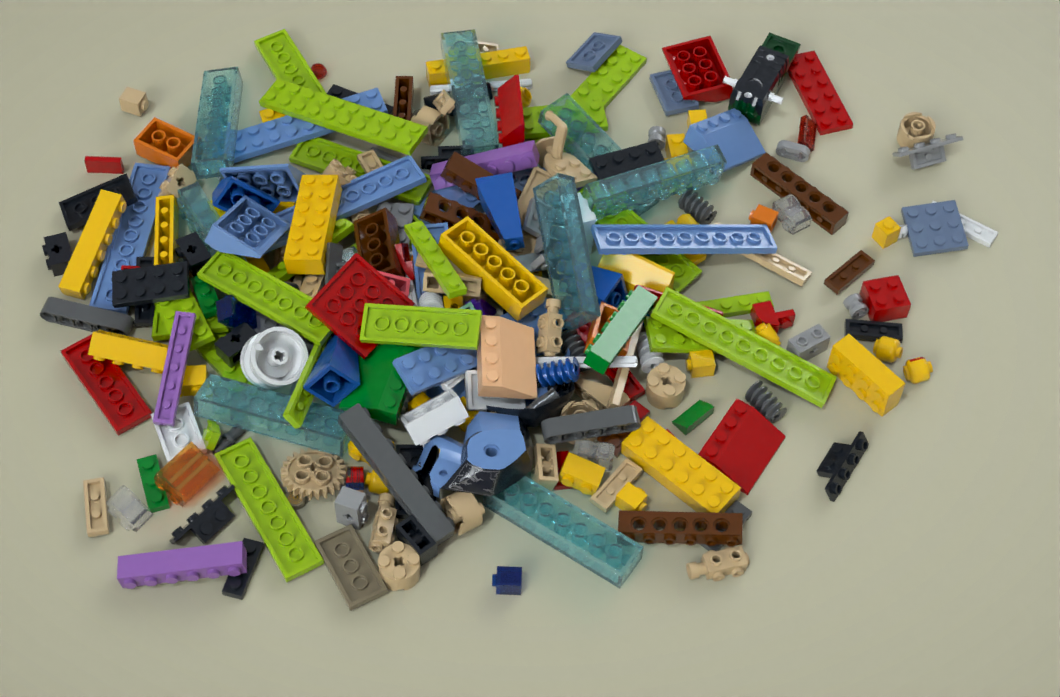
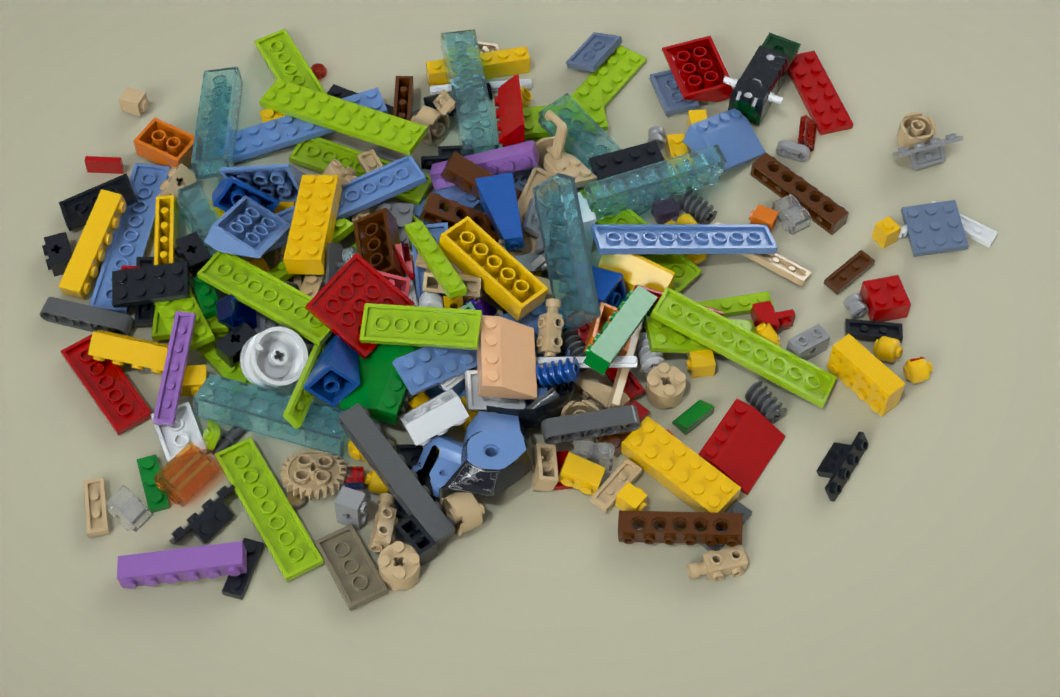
clear light blue brick [483,476,644,589] -> none
clear blue brick [492,566,522,595] -> none
none -> clear purple brick [651,196,681,224]

